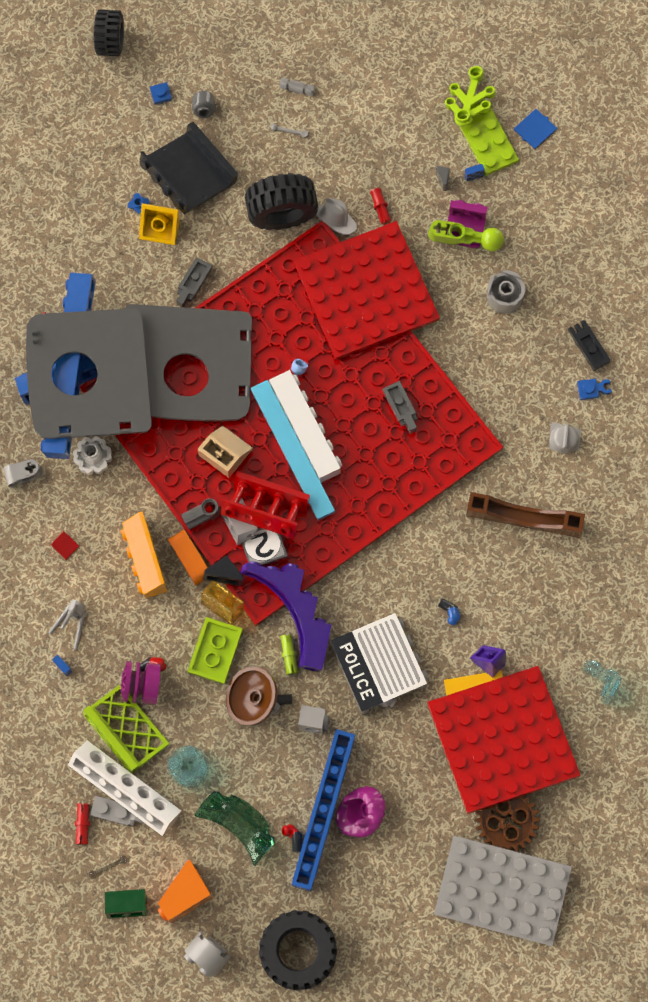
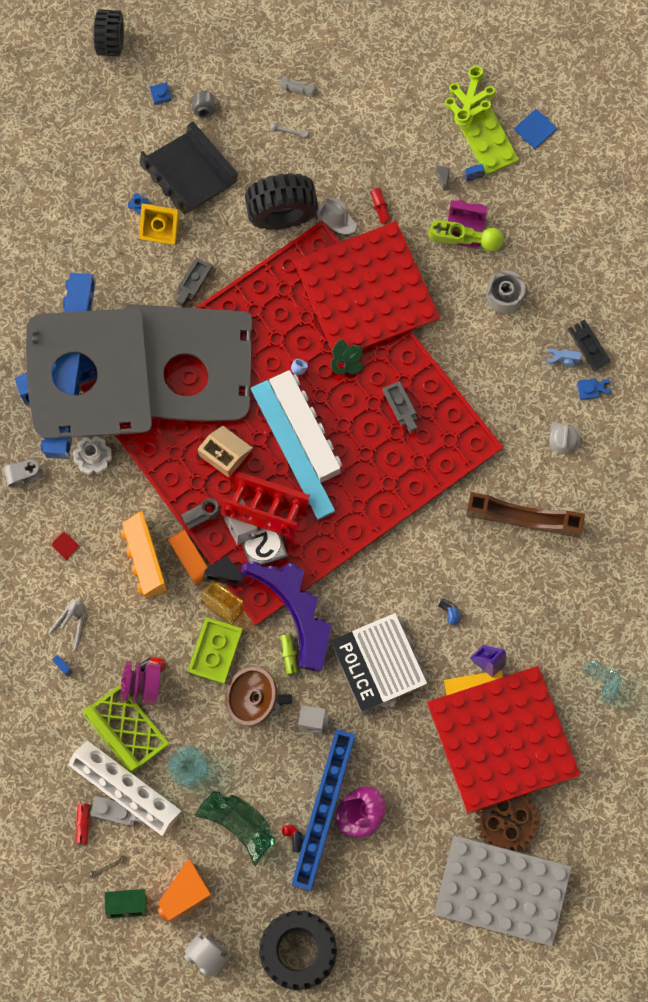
none -> dark green plate [331,339,363,375]
none -> medium blue plate [546,349,581,367]

